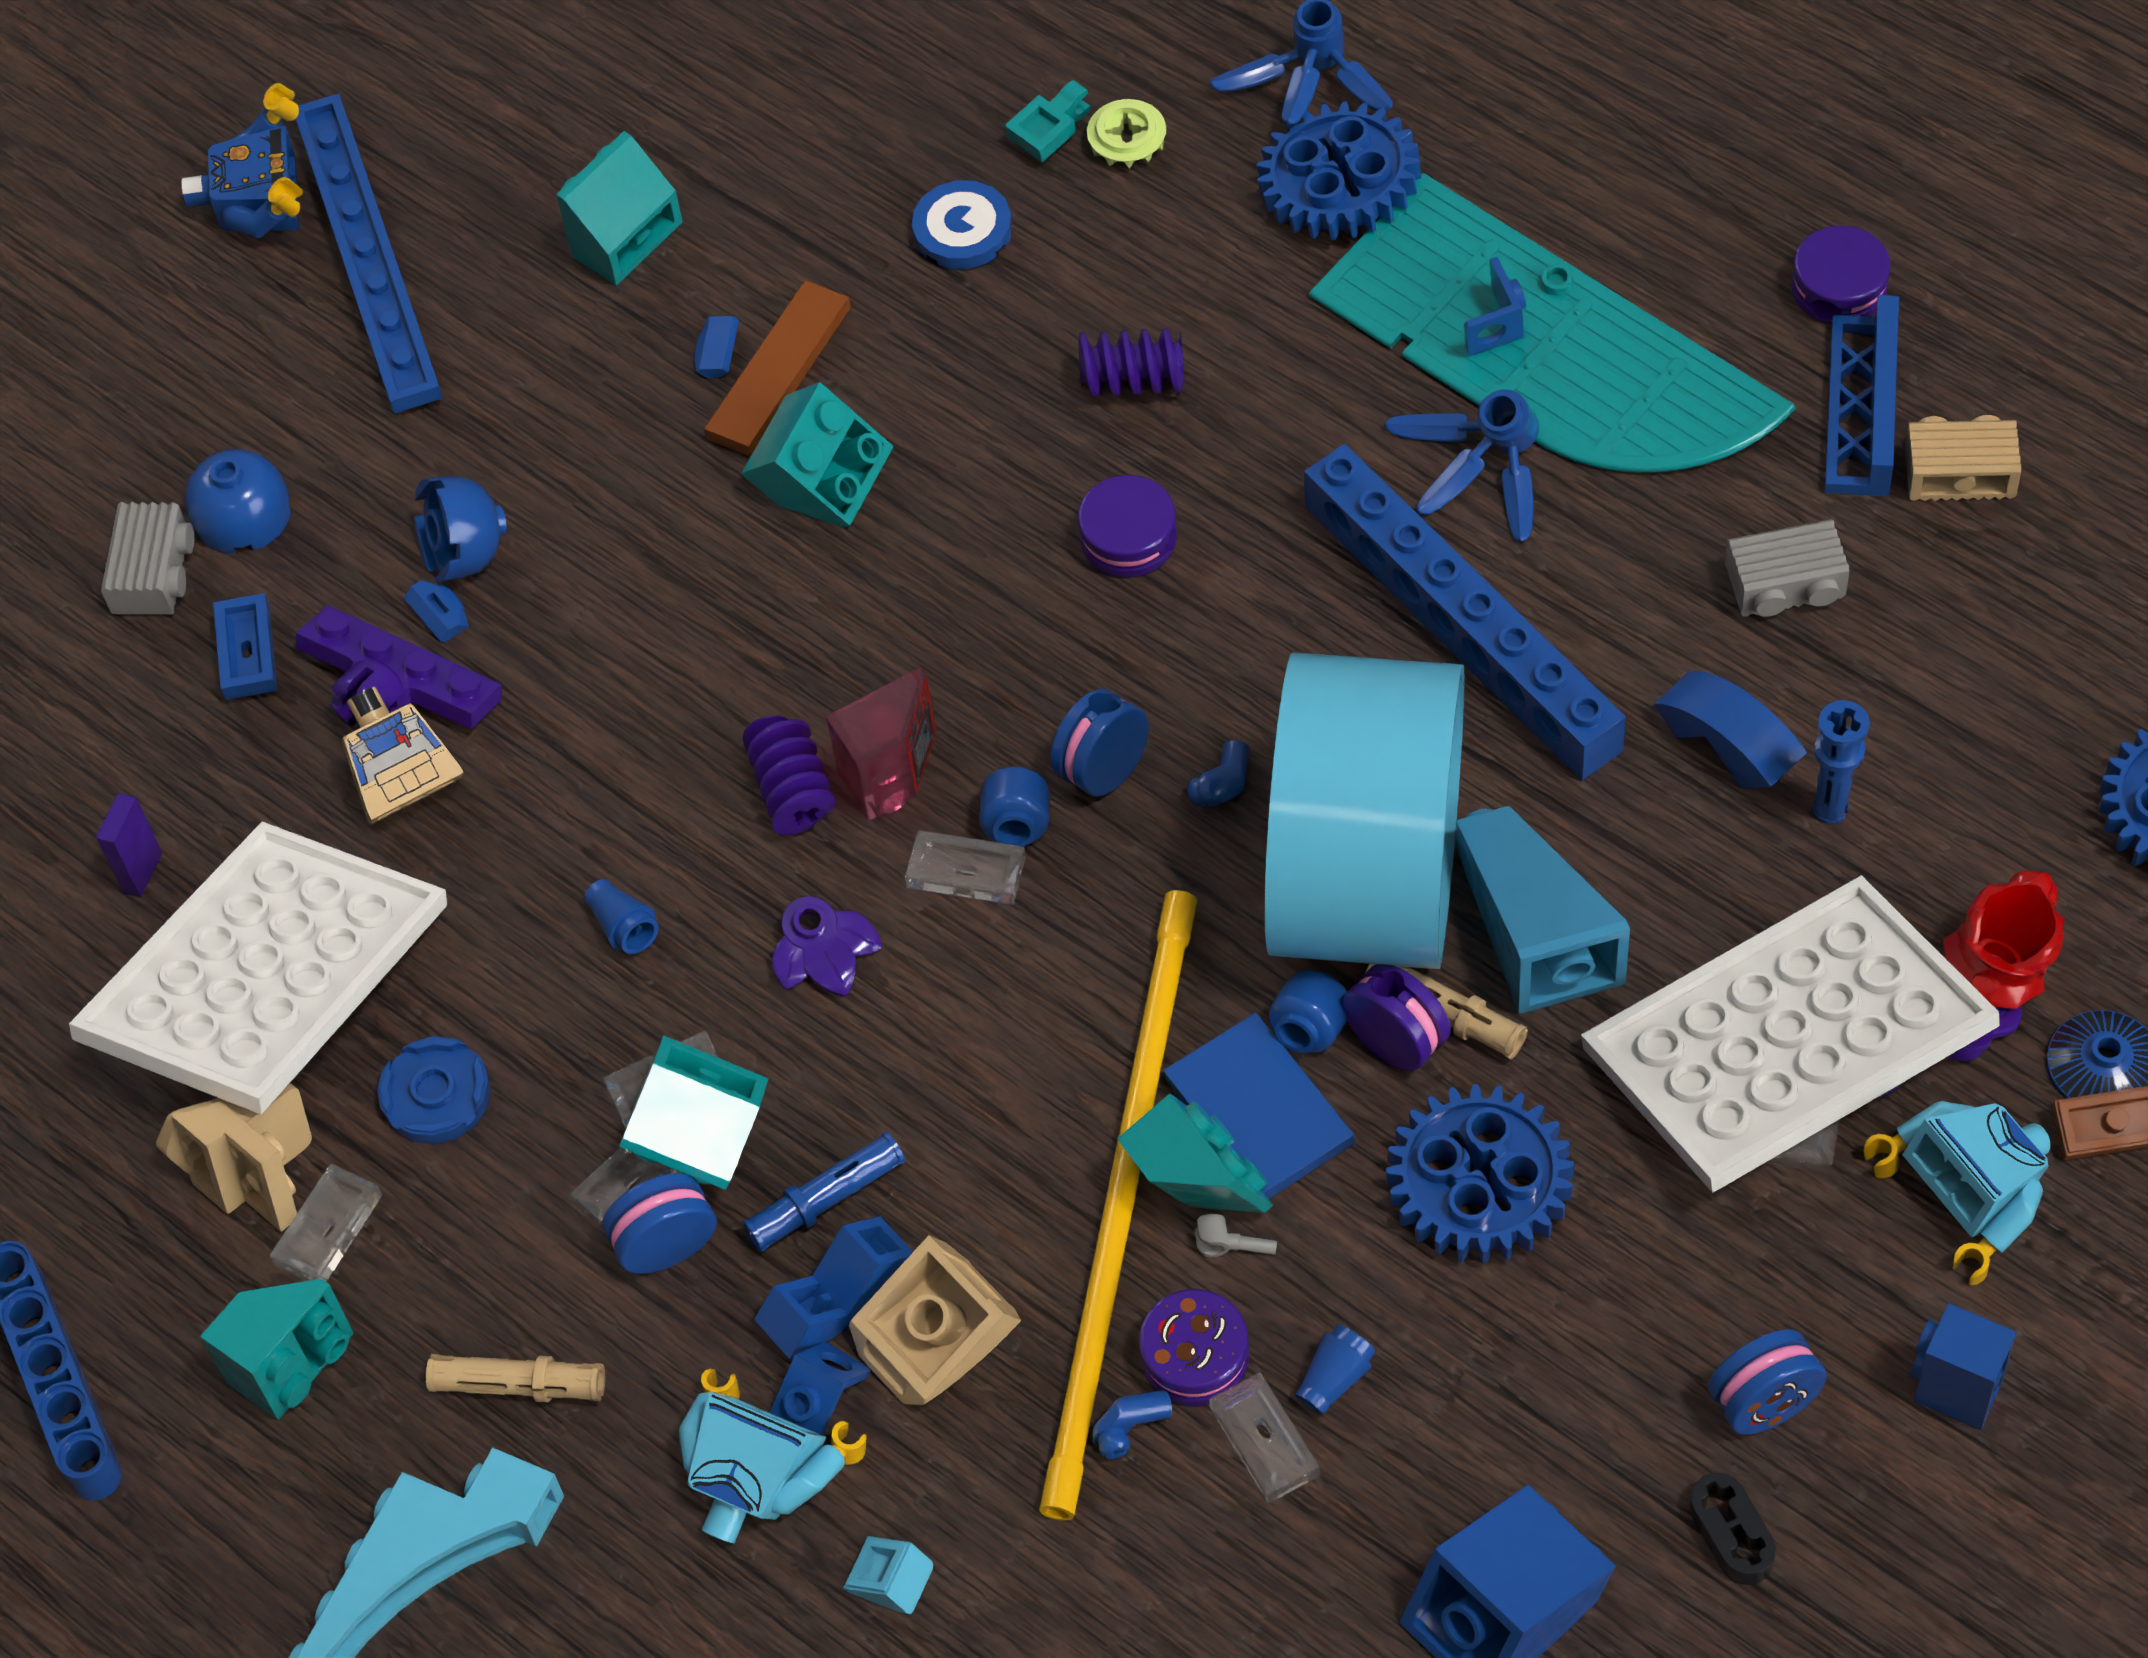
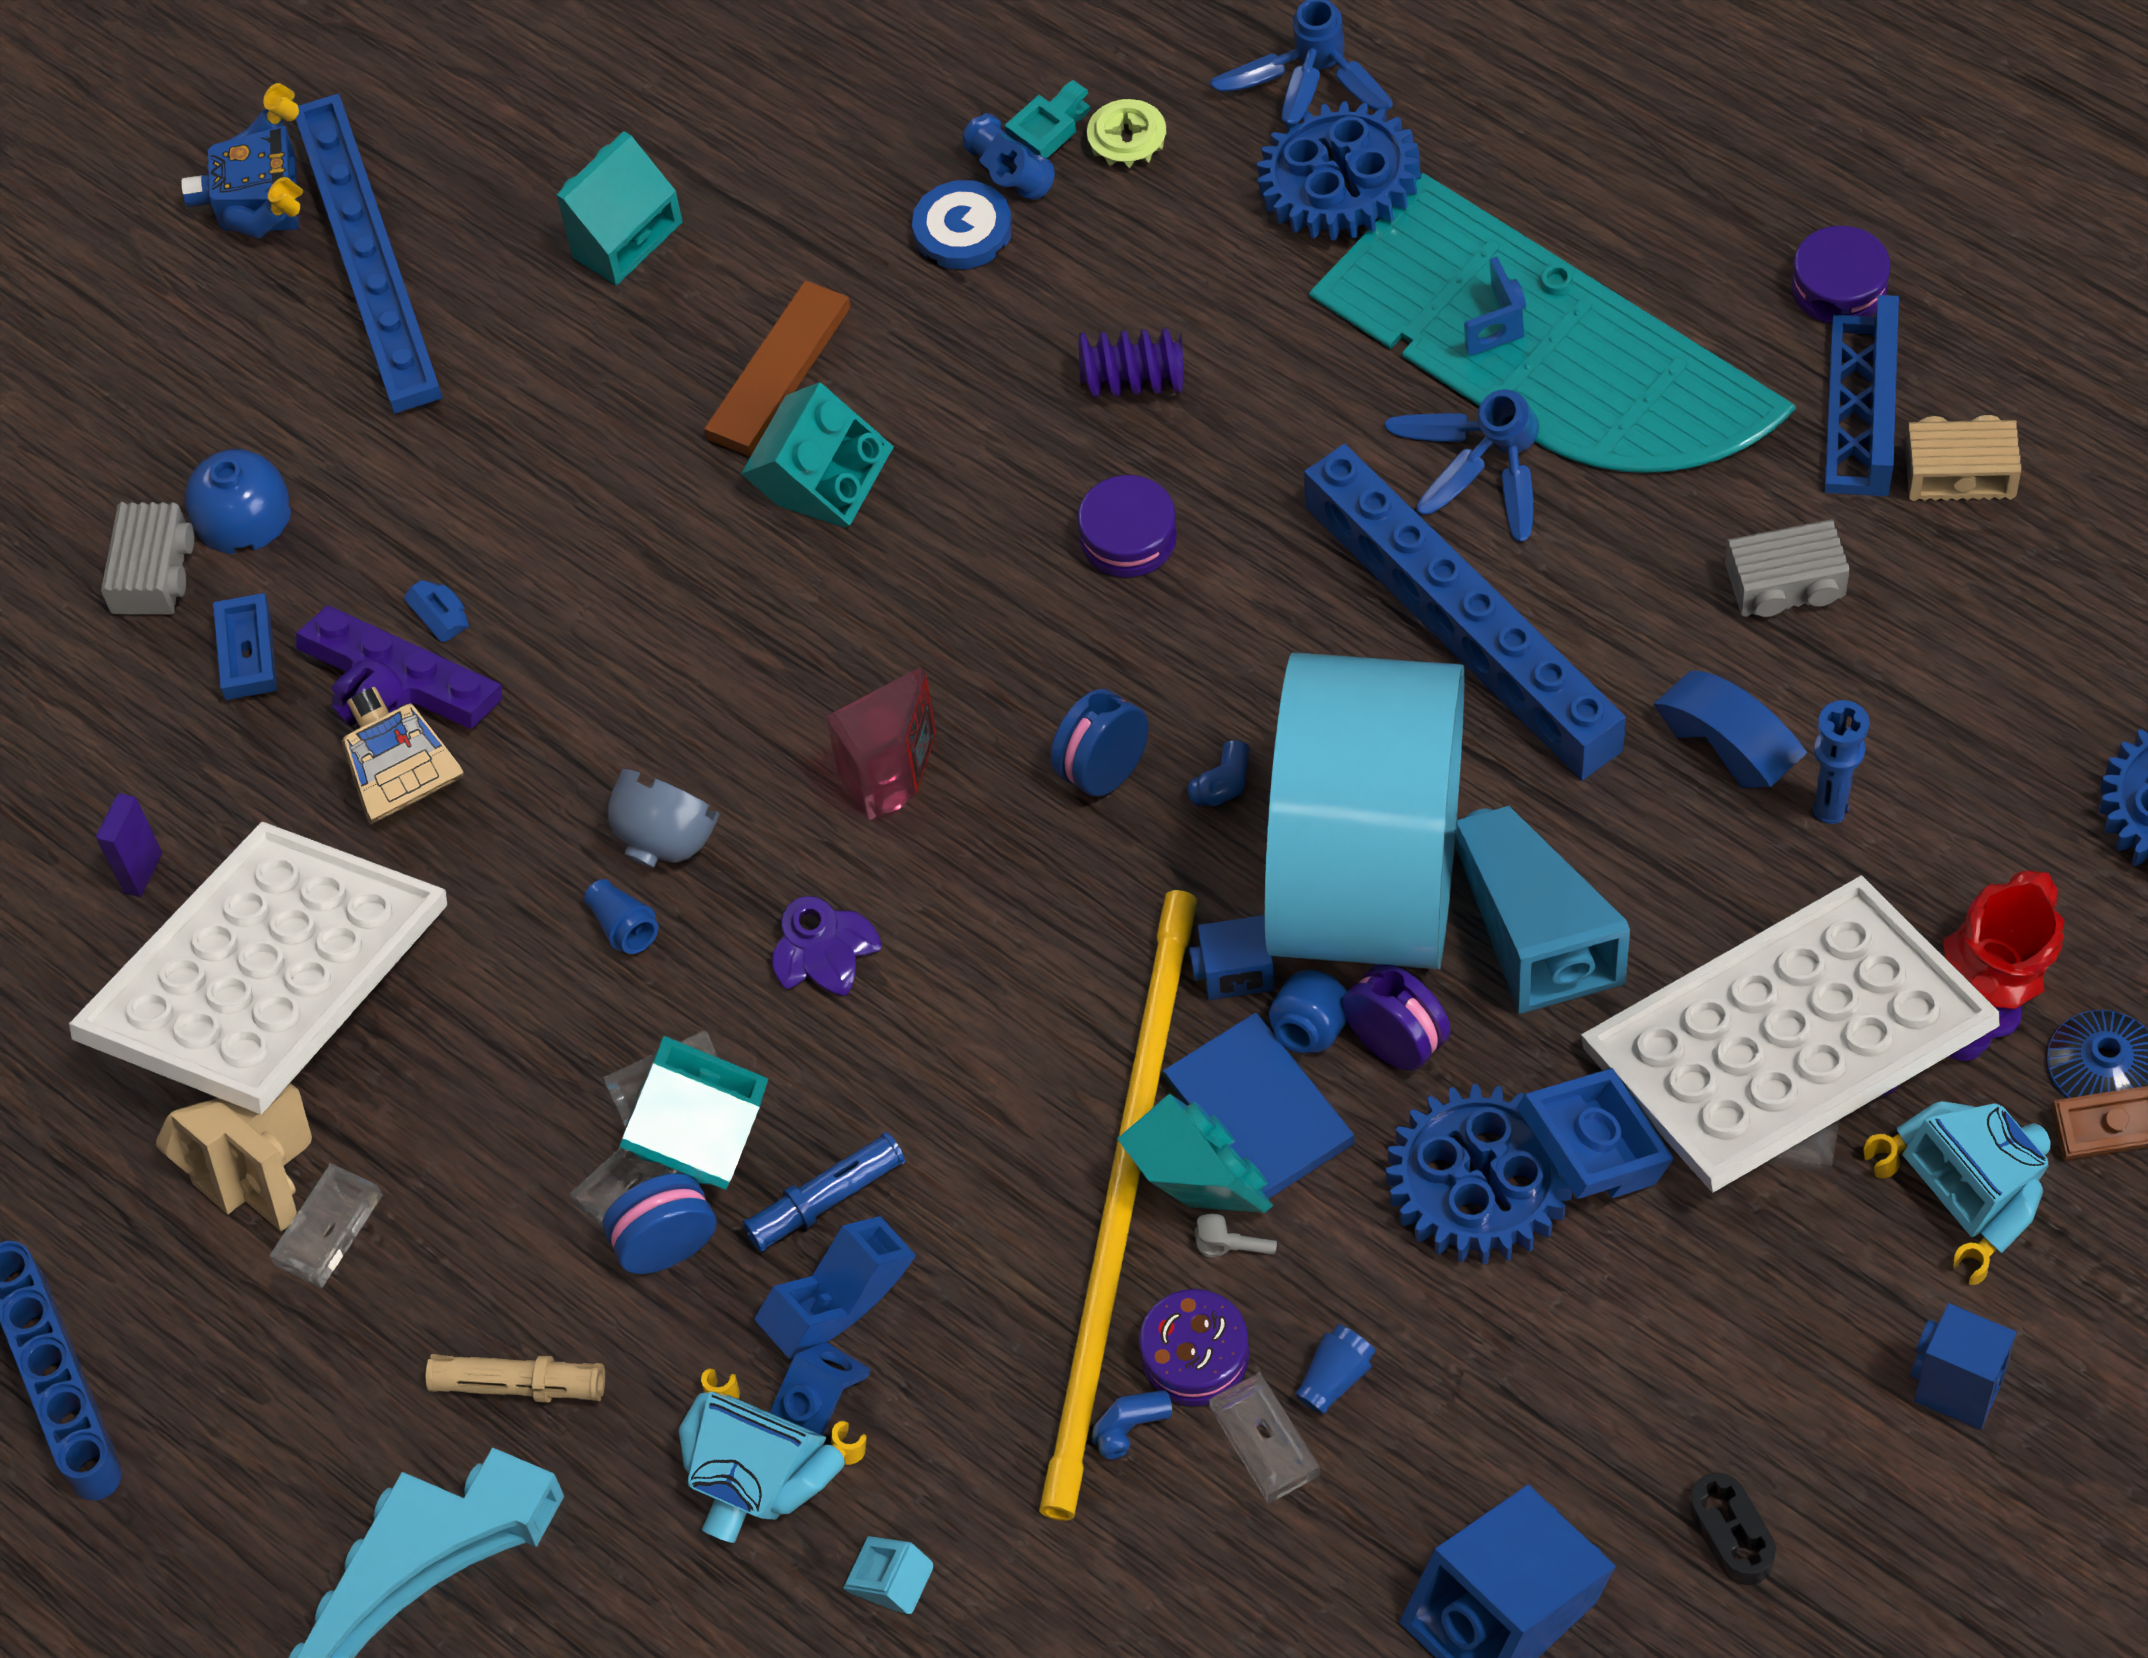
teal slope [200,1279,354,1420] -> none
blue tile [377,1036,491,1144] -> none
blue cylinder [414,476,507,582] -> none
blue piece [694,316,739,379] -> none
dark purple piece [742,715,836,836] -> none
tan slope [849,1235,1021,1405] -> none
clear piece [905,830,1026,905] -> none
blue head [979,766,1050,848] -> none
tan pin [1366,964,1528,1059] -> none
blue head [1708,1329,1827,1435] -> none
none -> sand blue cylinder [607,769,720,868]
none -> blue connector [962,113,1055,200]
none -> blue brick [1190,915,1275,1000]
none -> blue plate [1516,1068,1674,1199]

